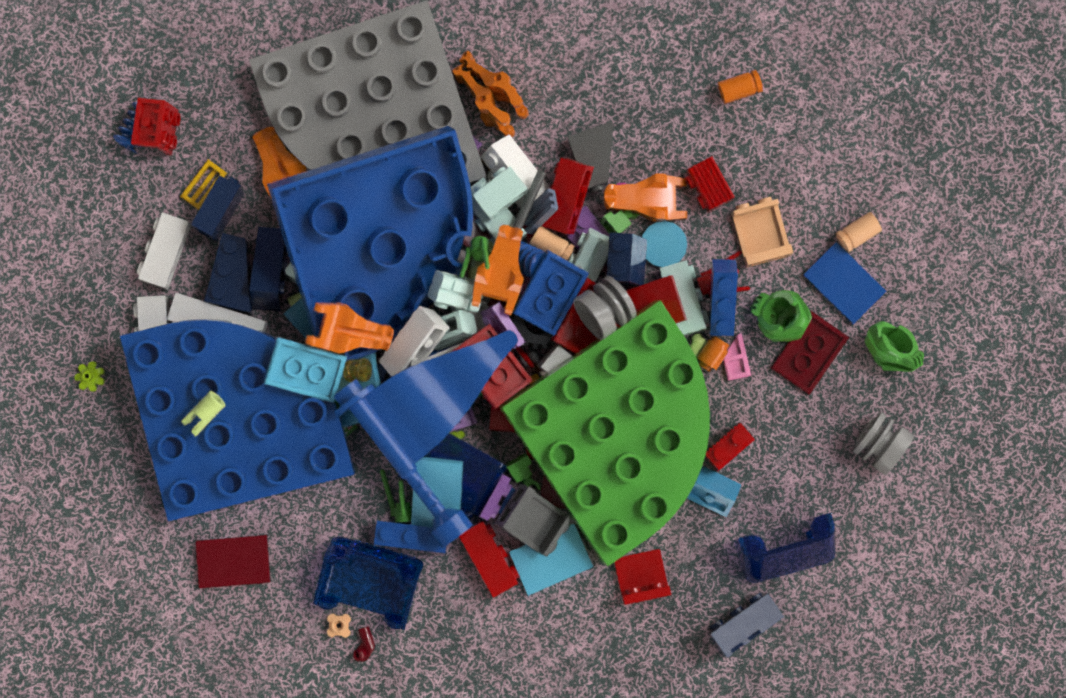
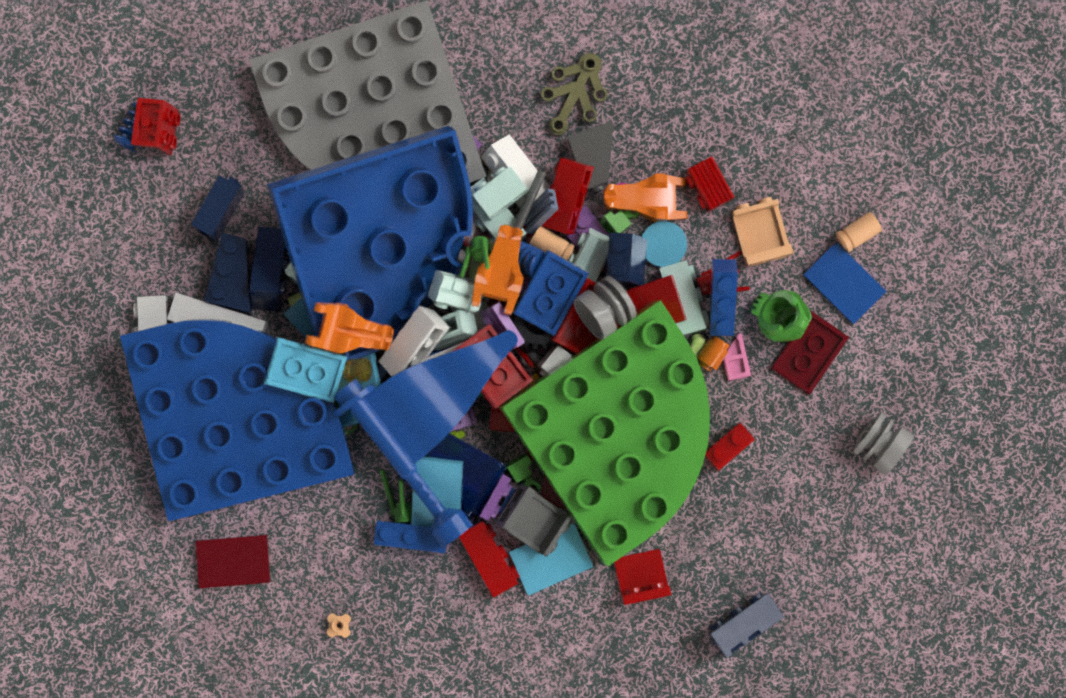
lime plant [75,361,105,392] -> none
white brick [137,212,191,291] -> none
yellow tile [180,159,227,210] -> none
yellowish green hinge [181,391,226,437] -> none
orange animal [252,127,307,198] -> none
clear blue windscreen [313,537,424,630] -> none
dark red arm [353,626,375,662] -> none
orange animal [452,64,515,137] -> none
orange animal [459,51,529,119] -> none
dark azure panel [687,465,741,517] -> none
orange piece [717,70,763,104] -> none
clear blue windscreen [734,513,836,583] -> none
bright green helmet [864,321,924,372] -> none
none -> olive plant [541,53,608,136]

